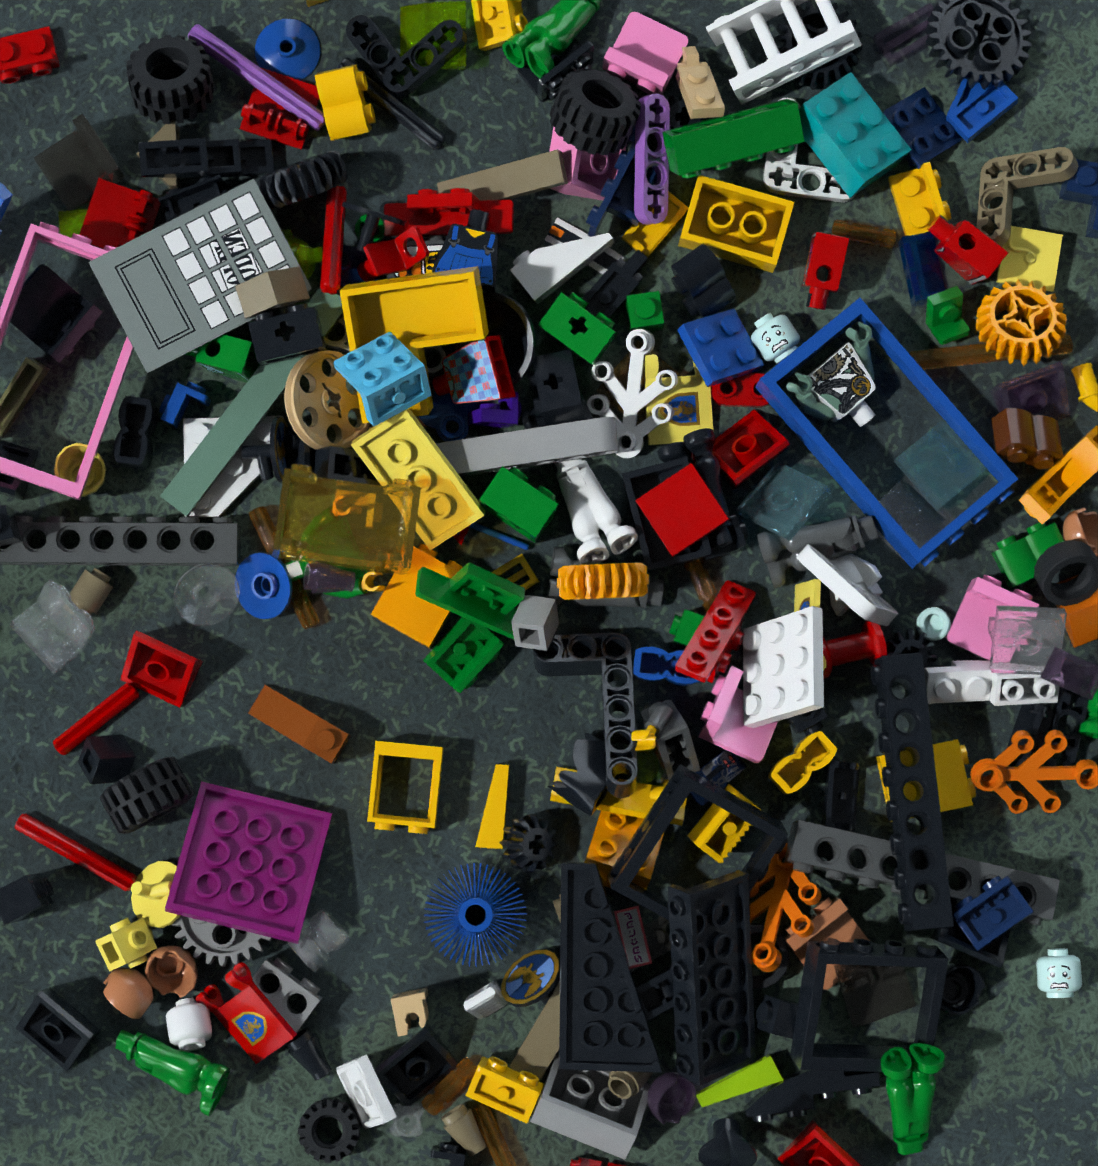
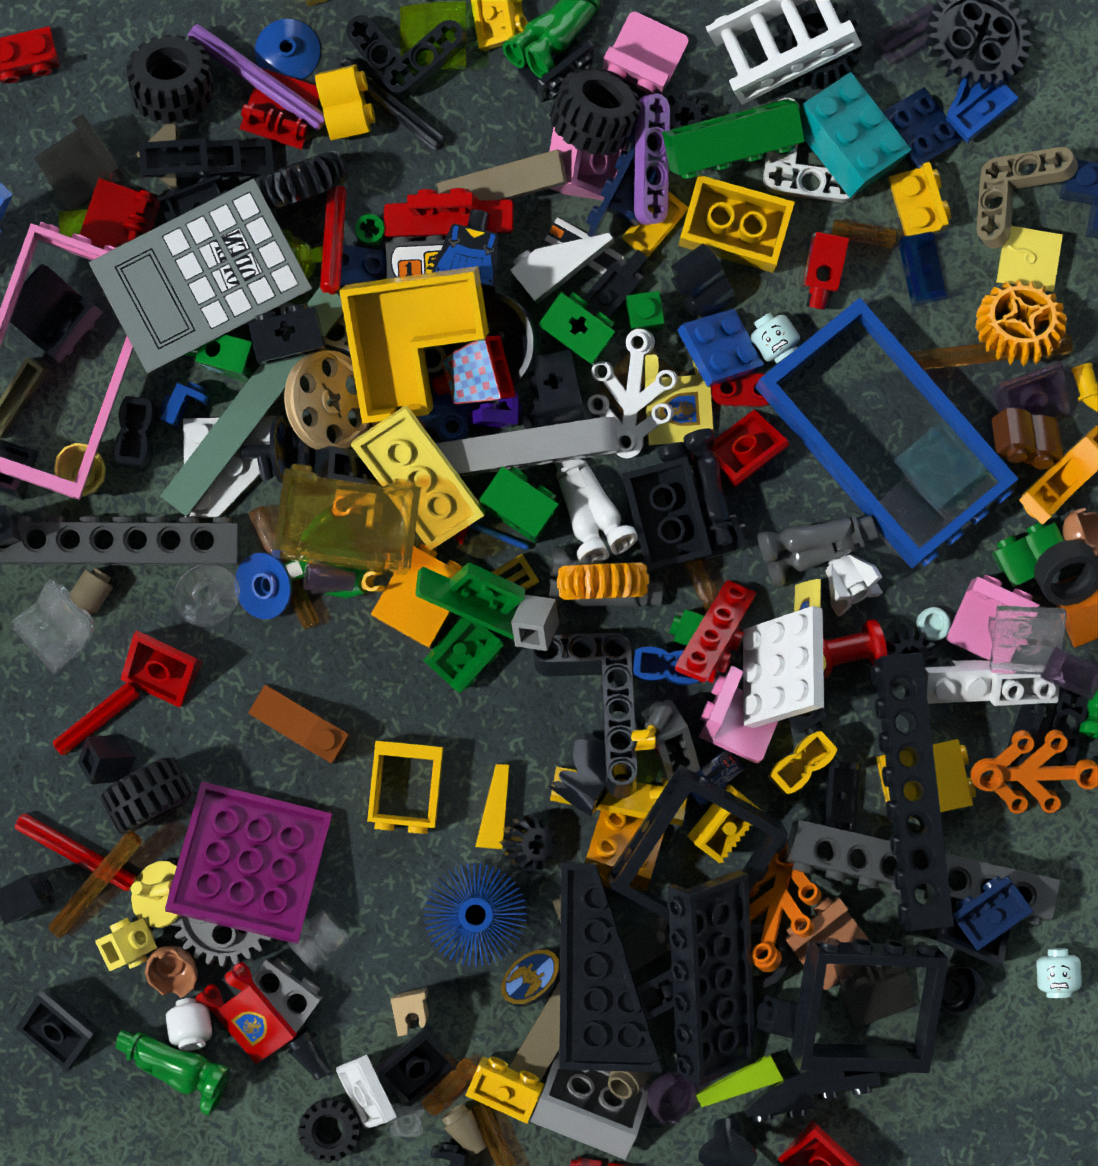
nougat hair [103,967,153,1019] -> none
dark tan slope [235,266,310,319] -> none
medium azure bracket [333,332,432,427] -> none
black shield [342,202,407,252] -> none
red bracket [357,226,429,282] -> none
white slope [463,981,507,1019] -> none
white sticker [614,906,652,969] -> none
red tile [635,463,730,557] -> none
tan hinge [676,46,725,119] -> none
clear light blue tile [737,461,831,541] -> none
torso [786,322,876,427] -> none
white beam [797,544,898,626] -> none
green piece [881,1043,945,1155] -> none
green bracket [926,286,970,345] -> none
red torso [927,214,1008,285] -> none
none -> clear orange axle [48,831,142,938]

